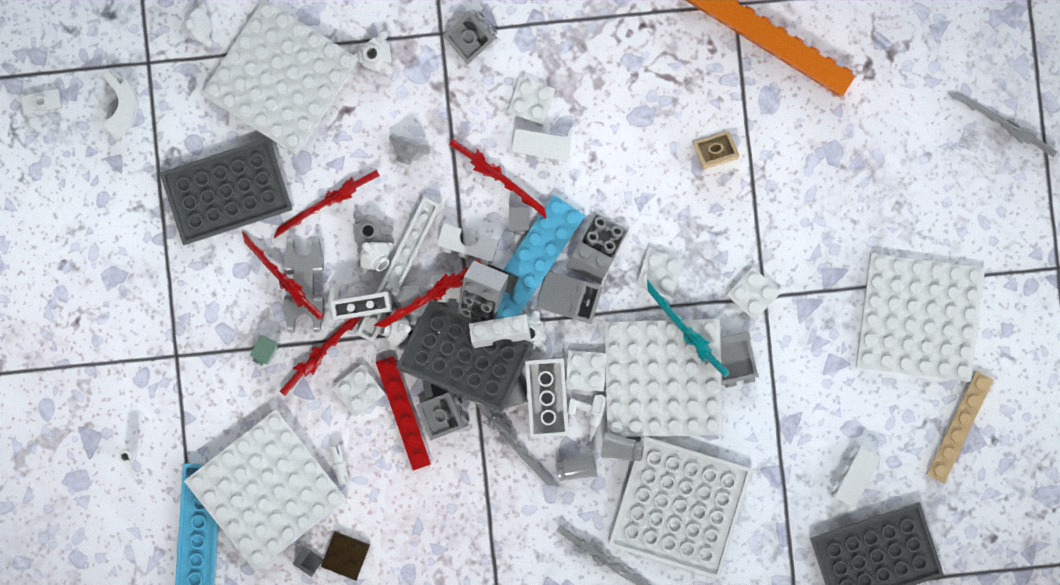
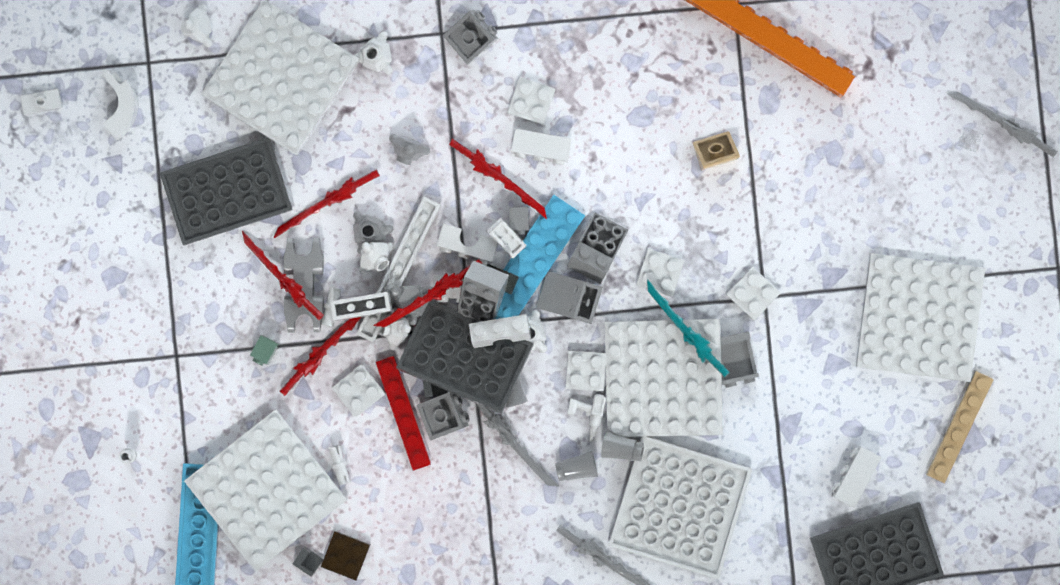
white brick [525,358,569,438] -> none
none -> white plate [487,218,527,258]

